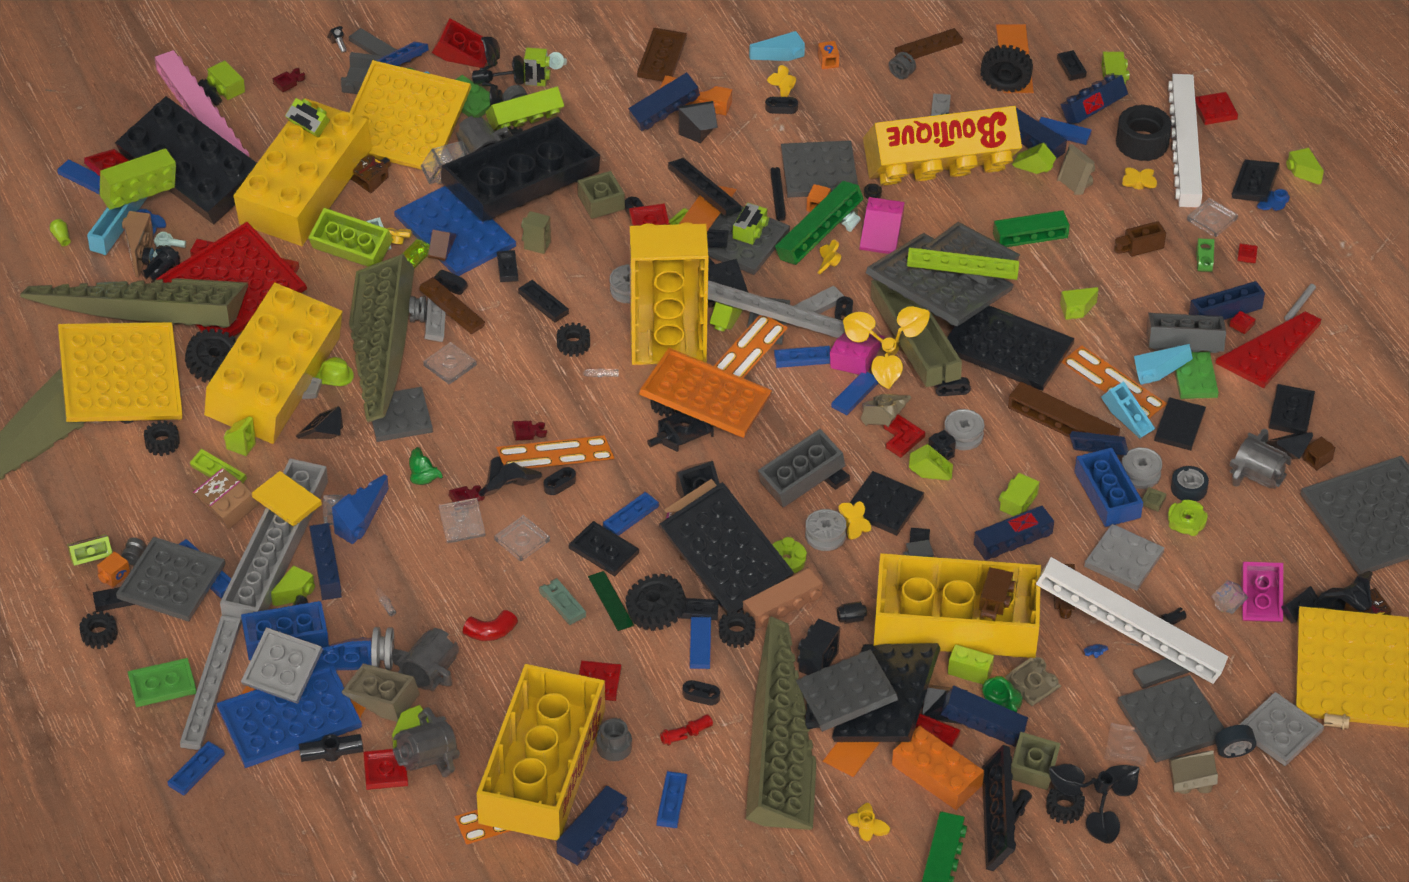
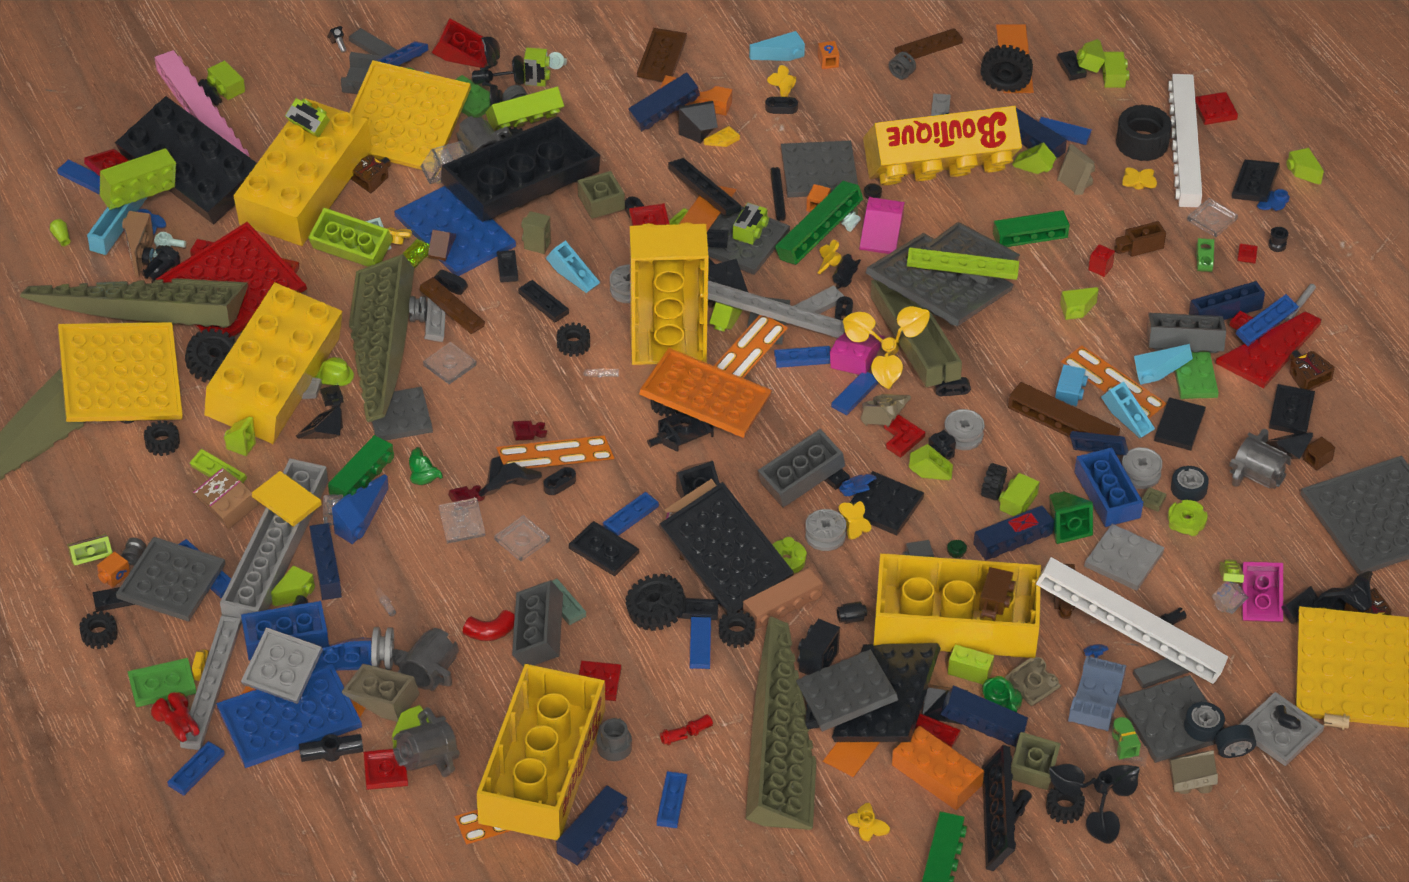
dark red plate [272,68,305,92] -> none
dark green sticker [588,571,634,631] -> none
black beam [682,680,720,706] -> none
black plate [909,528,930,543] -> none
black plate [947,305,1075,391] -> none
dark blue brick [1060,73,1128,123] -> none
none -> red piece [151,692,200,742]
none -> yellow tile [192,649,209,681]
none -> black plate [320,385,344,413]
none -> green brick [328,435,394,501]
none -> dark grey brick [512,580,563,667]
none -> medium azure slope [546,240,600,293]
none -> yellow tile [704,126,740,147]
none -> black hinge [832,254,861,289]
none -> blue plate [839,474,877,496]
none -> dark green plate [947,540,967,558]
none -> black tyre [981,463,1007,501]
none -> green slope [1049,491,1093,544]
none -> dark azure brick [1055,364,1088,406]
none -> sand blue plate [1068,656,1126,731]
none -> lime slope [1076,39,1106,73]
none -> red brick [1088,244,1115,277]
none -> bright green leg [1112,717,1141,760]
none -> black wheel [1184,702,1225,742]
none -> lime plate [1219,559,1244,583]
none -> blue plate [1235,294,1299,346]
none -> black wheel [1268,227,1289,252]
none -> black arm [1275,705,1301,730]
none -> reddish brown torso [1289,350,1335,390]

